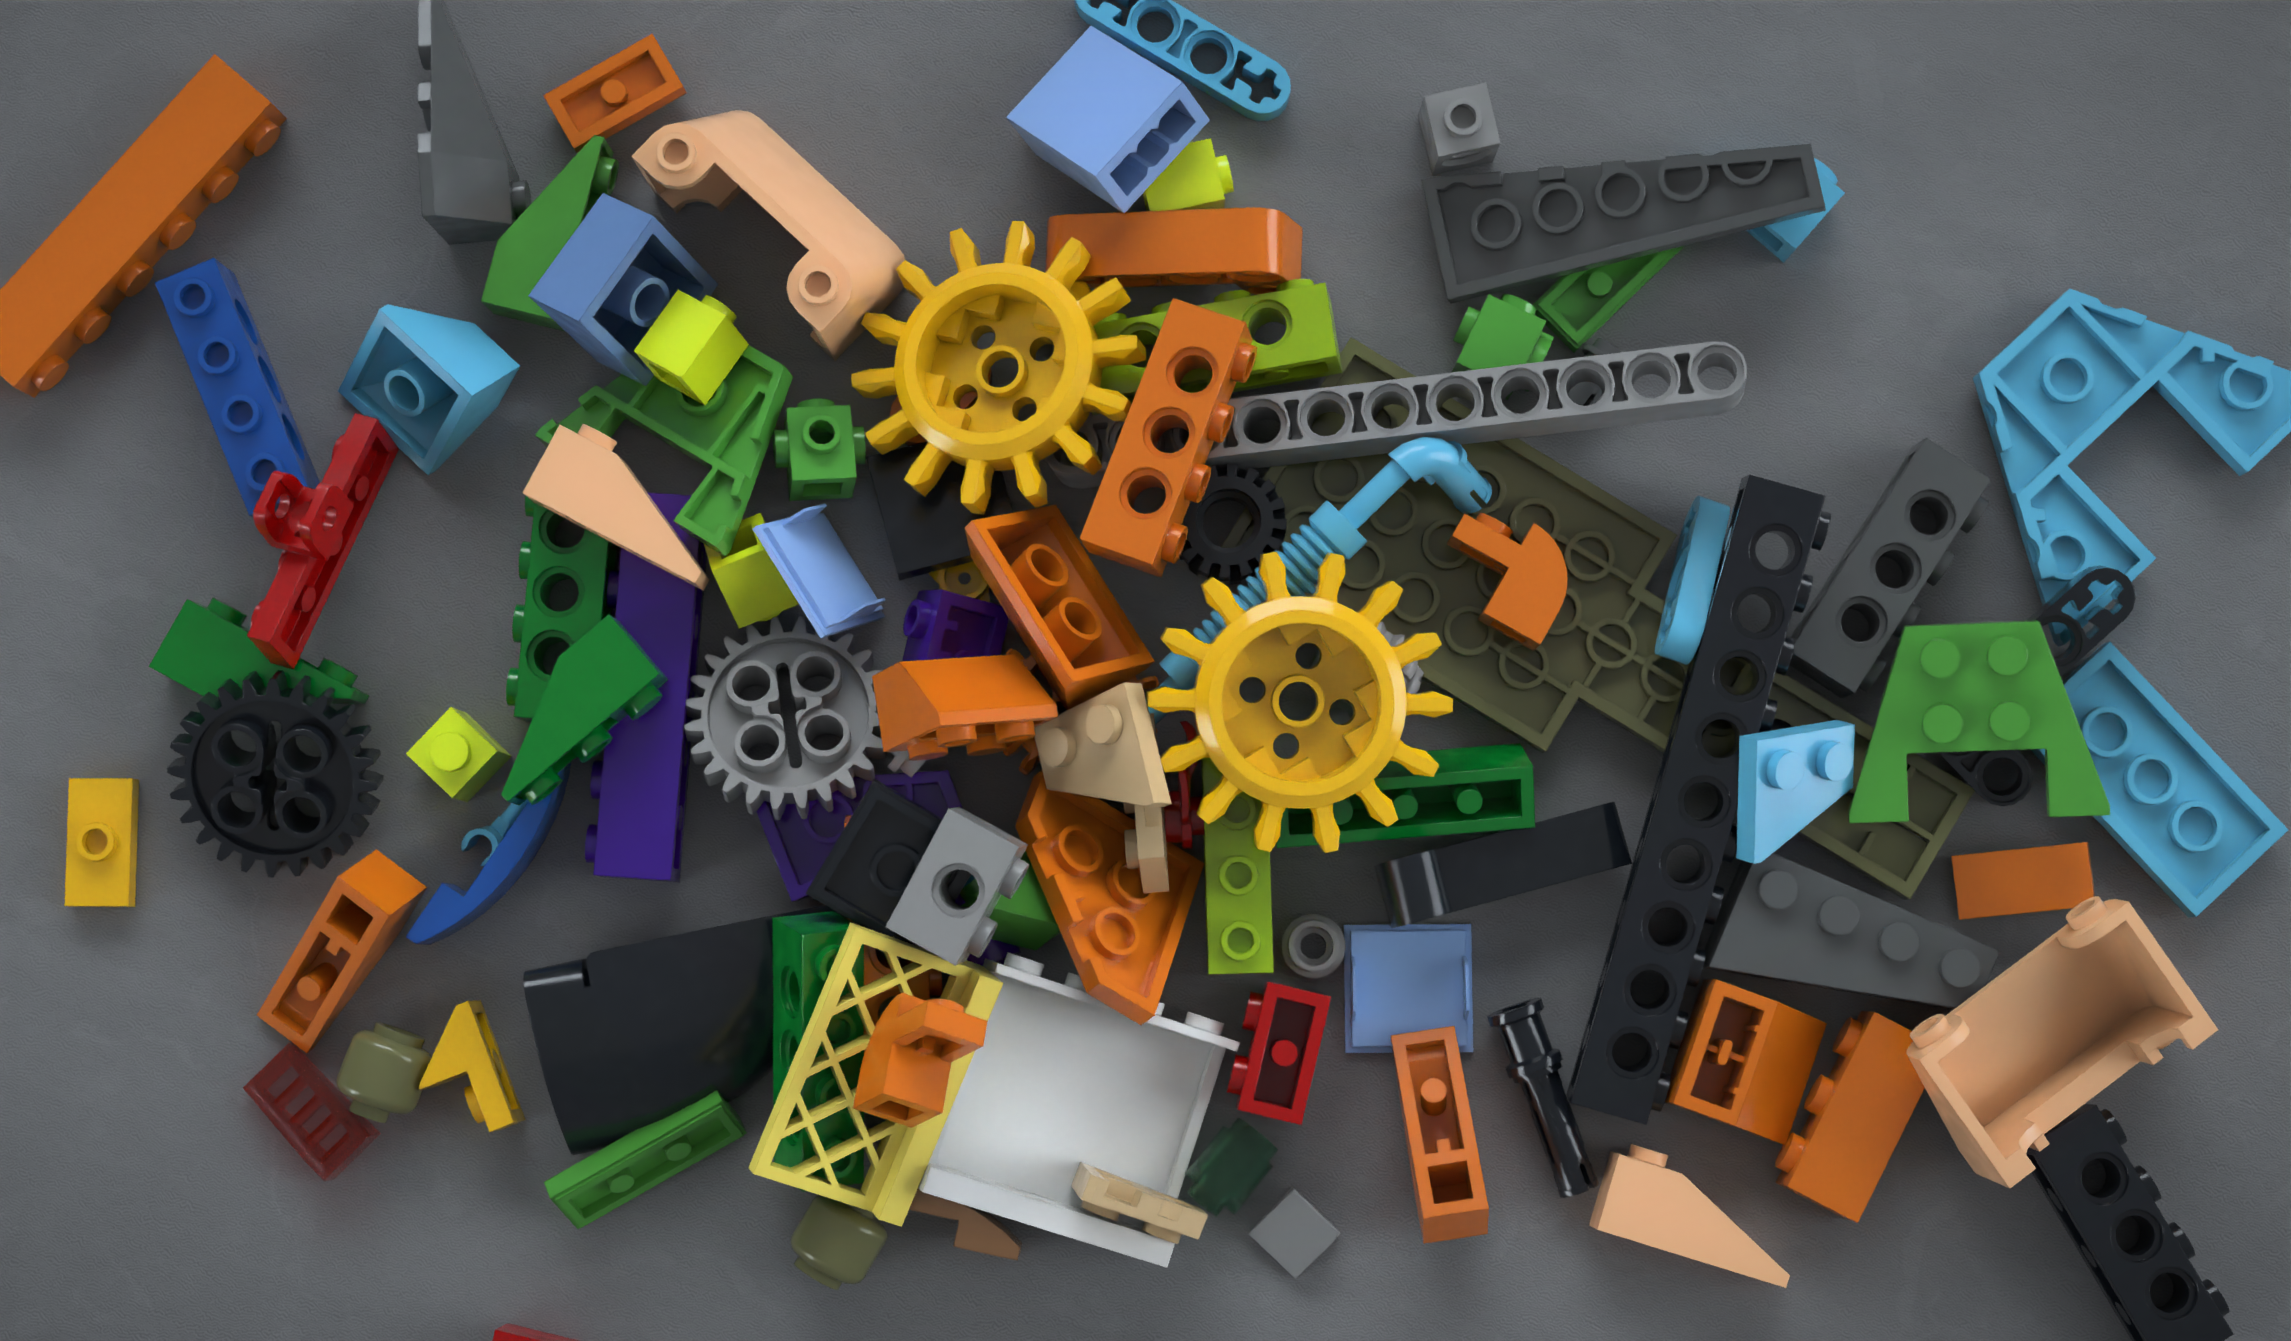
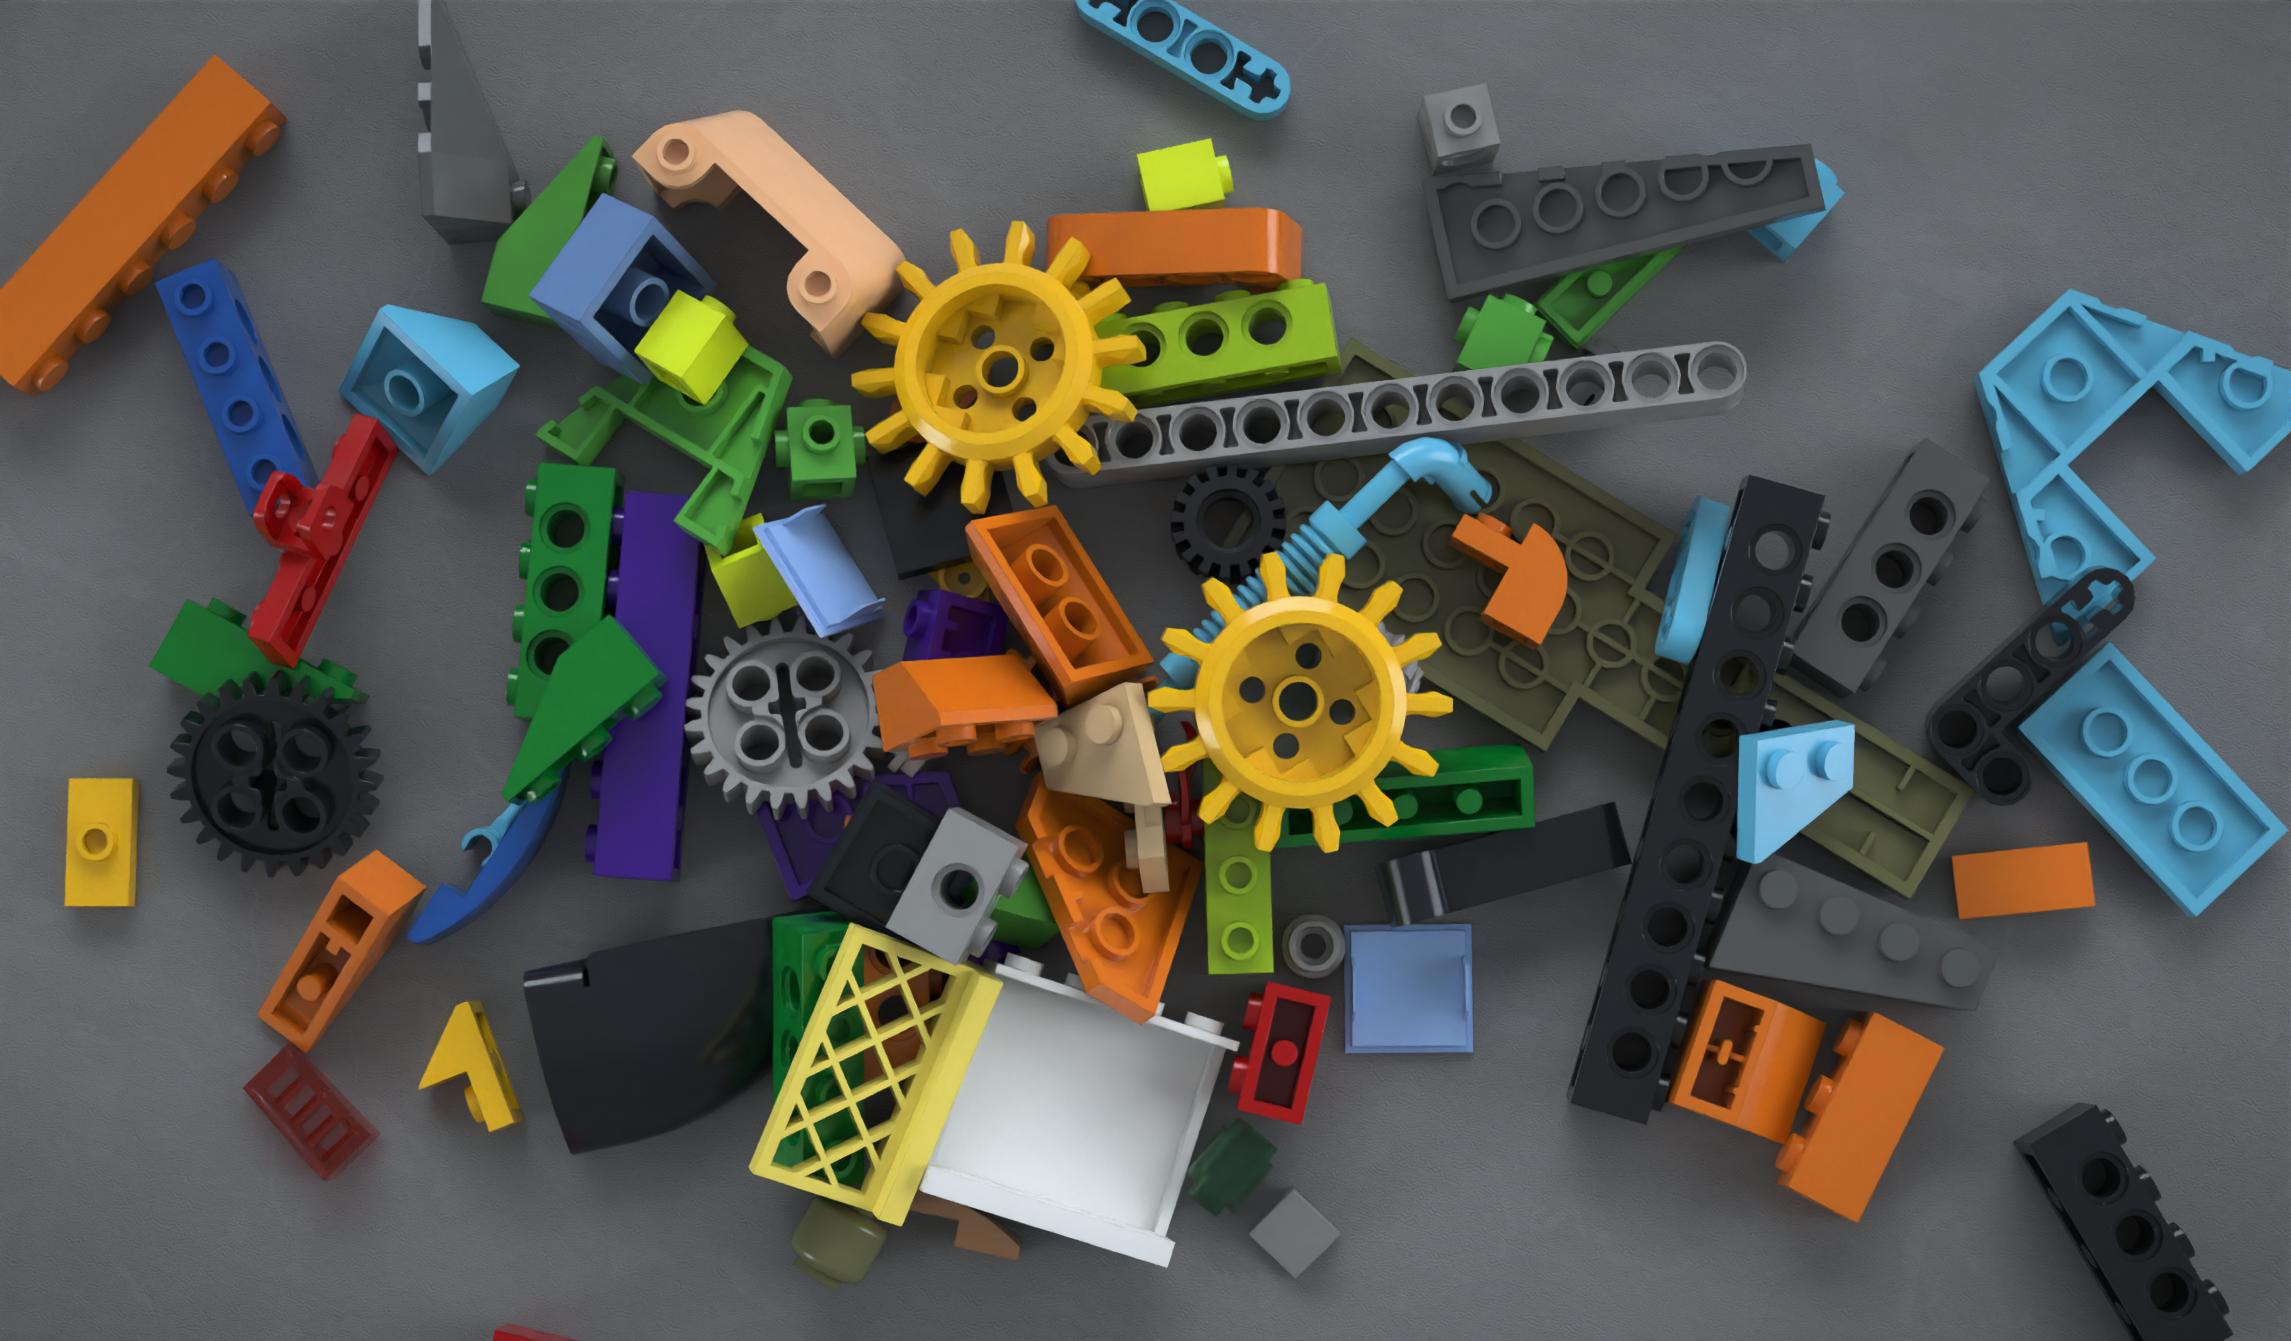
olive head [336,1022,432,1123] -> none
neon yellow brick [406,707,512,802] -> none
light nougat slope [523,424,710,591] -> none
orange plate [543,33,687,153] -> none
bright green tile [544,1090,747,1229] -> none
orange brick [853,992,988,1128] -> none
light blue brick [1006,26,1210,213] -> none
tan wing [1071,1162,1208,1244] -> none
orange brick [1079,298,1257,578] -> none
orange slope [1391,1026,1489,1244] -> none
black pin [1487,997,1599,1198] -> none
light nougat slope [1589,1144,1790,1288] -> none
bright green wing [1848,620,2110,823] -> none
light nougat windscreen [1906,896,2218,1188] -> none

